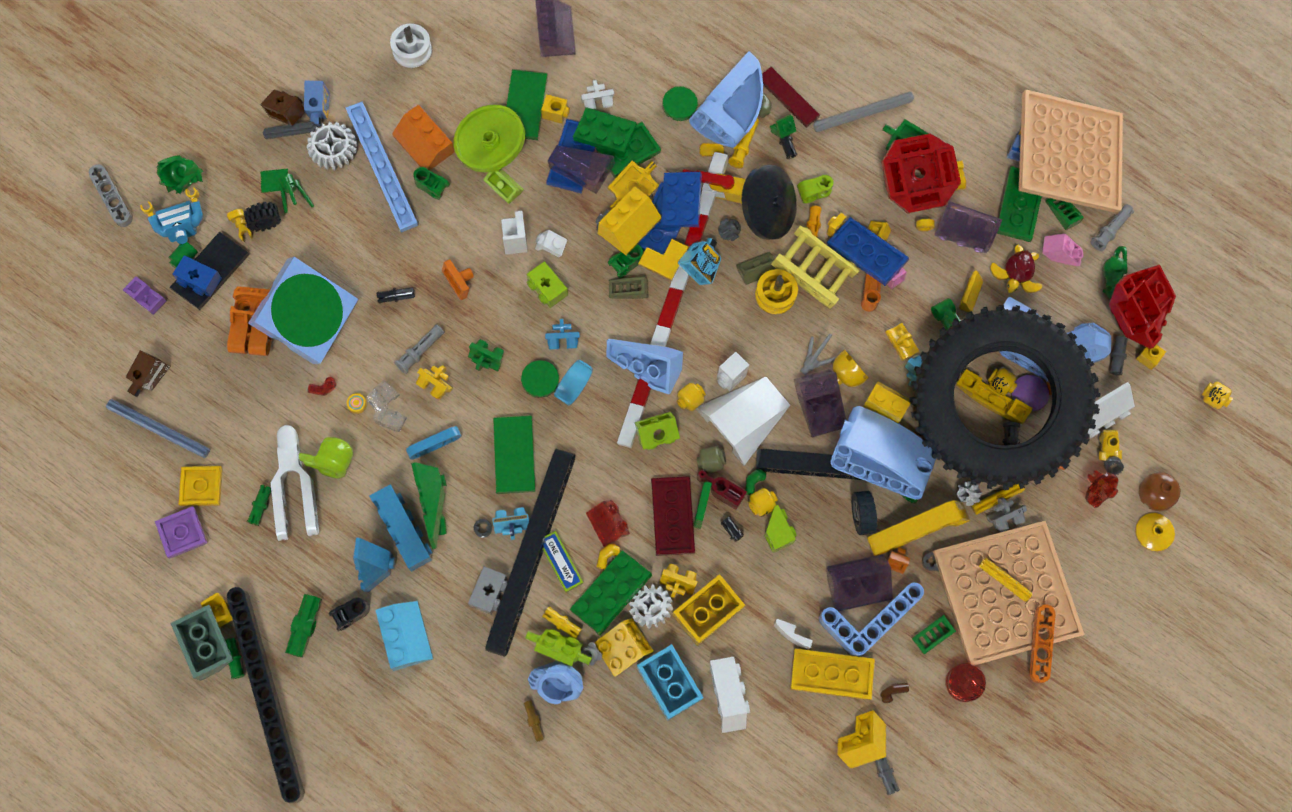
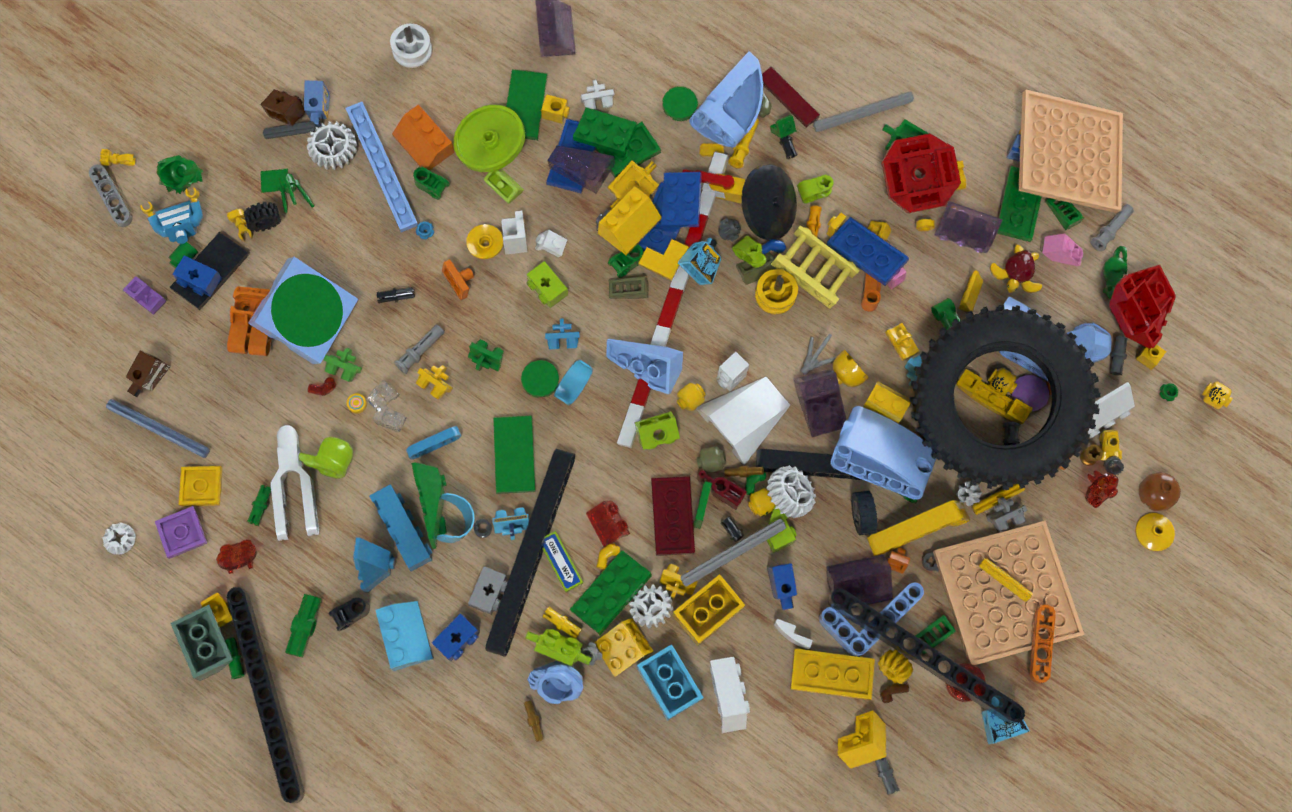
none -> yellow piece [100,149,136,166]
none -> white gear [102,522,136,555]
none -> clear red plate [216,539,257,574]
none -> bright green hips [324,348,362,382]
none -> dark azure plate [416,221,434,239]
none -> blue brick [431,613,479,662]
none -> medium azure piece [437,493,475,543]
none -> yellow dish [466,224,503,259]
none -> light grey axle [680,519,786,586]
none -> pearl gold bar [724,466,764,478]
none -> lime piece [732,236,767,268]
none -> blue arm [762,239,786,255]
none -> white gear [766,465,816,519]
none -> blue torso [767,563,797,610]
none -> black beam [828,589,1025,724]
none -> yellow gear [878,649,914,684]
none -> medium azure torso [982,697,1029,745]
none -> pearl gold bush [1080,445,1103,466]
none -> green plate [1159,383,1178,401]

